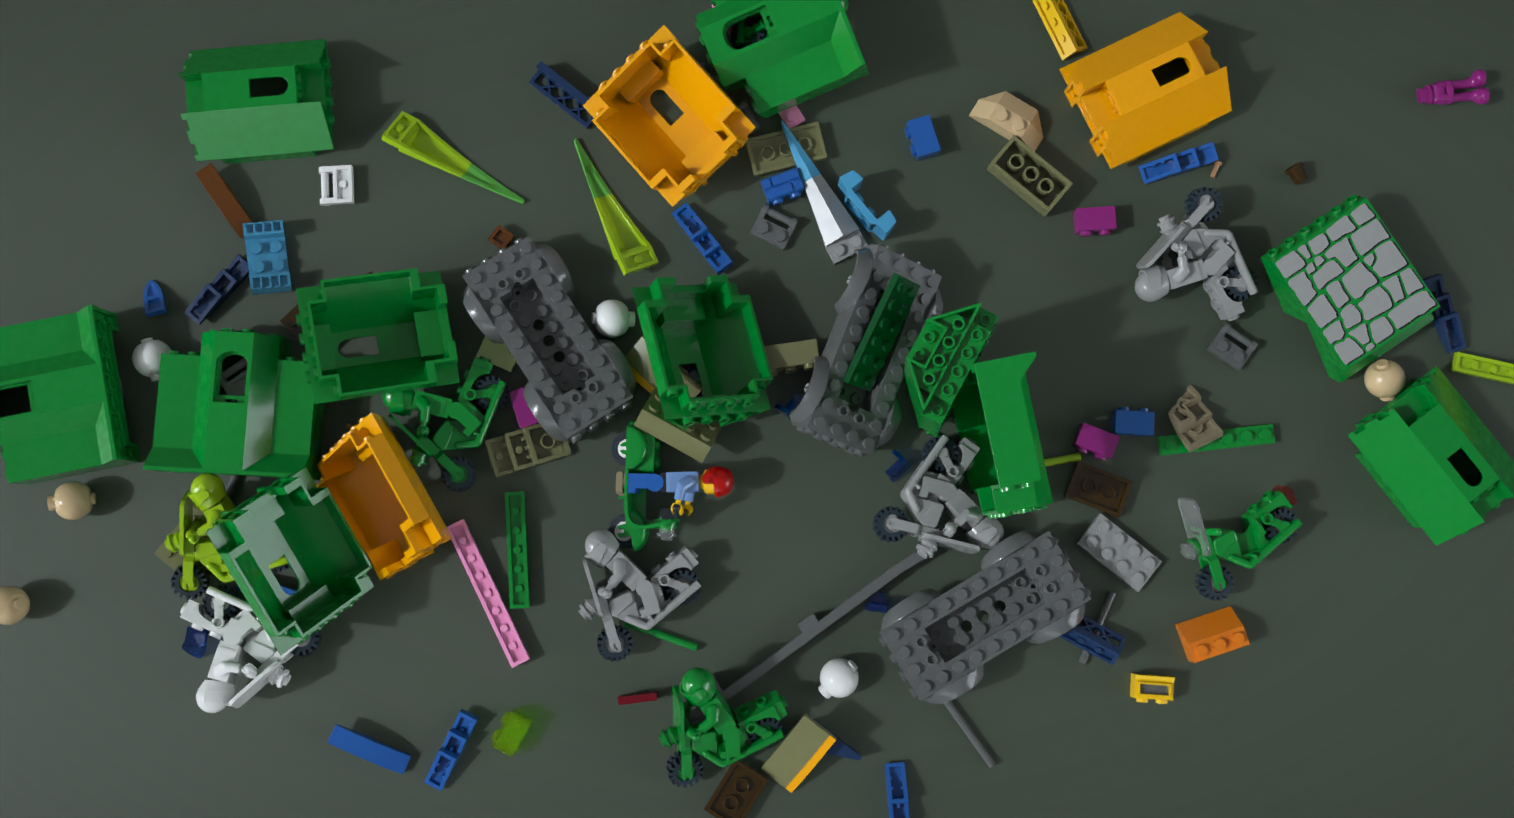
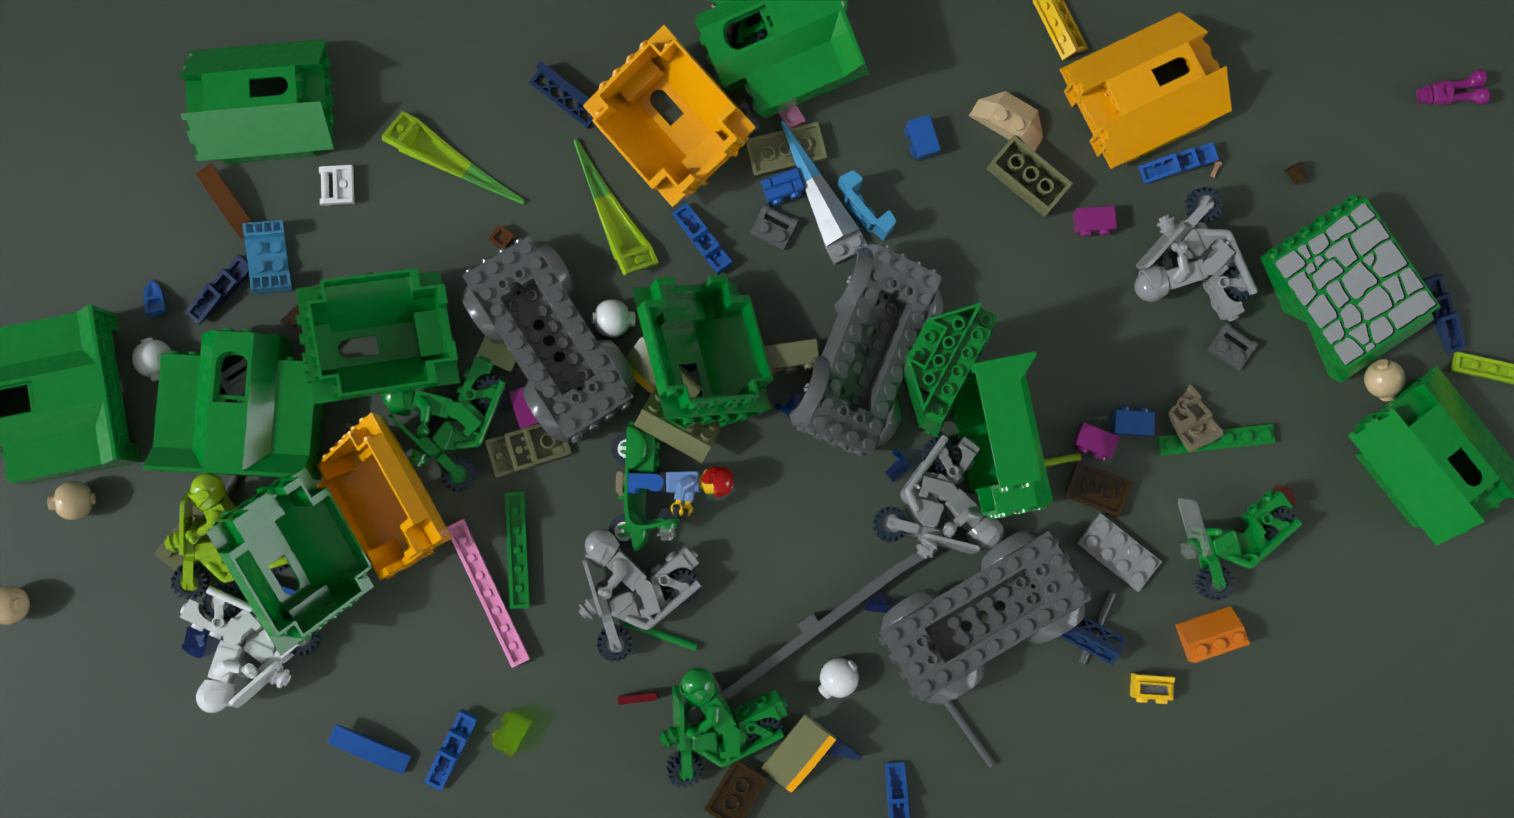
dark green plate [843,273,921,392] -> none

